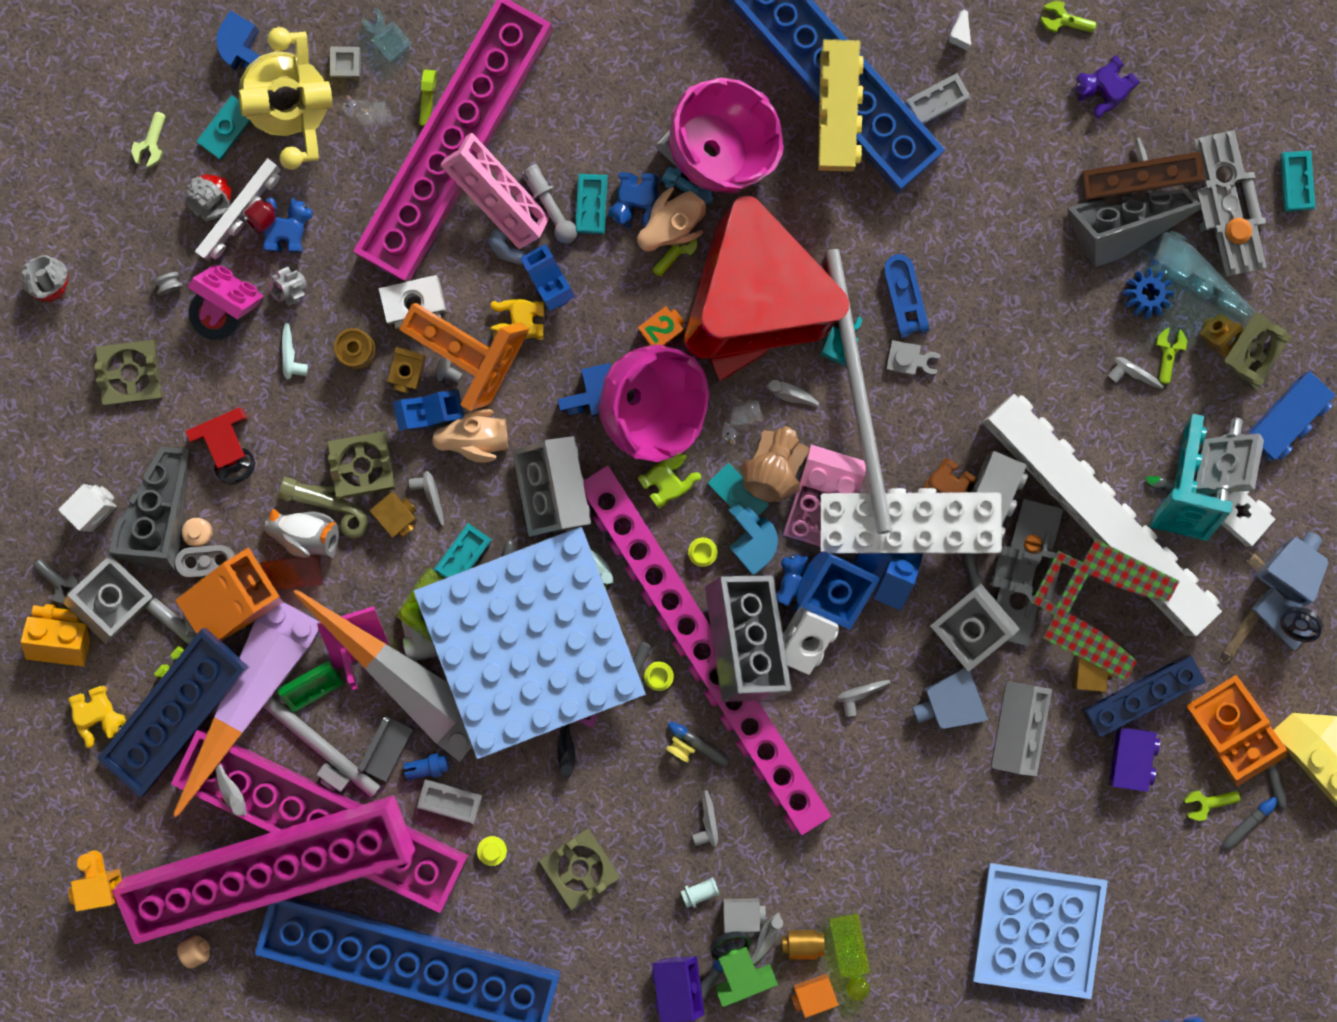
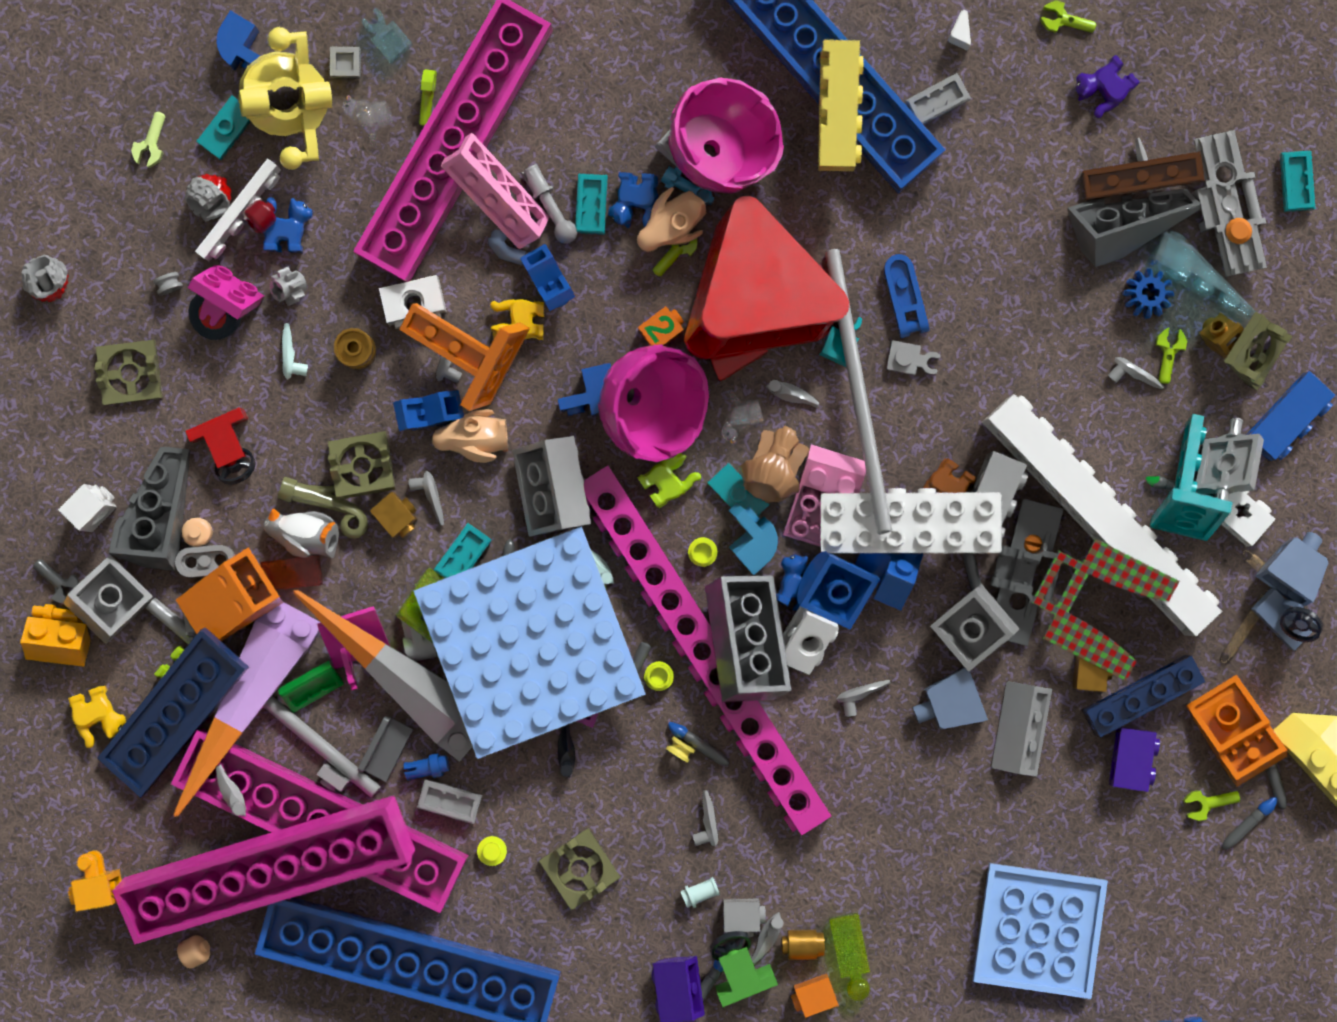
pearl gold brick [387,347,427,394] -> none

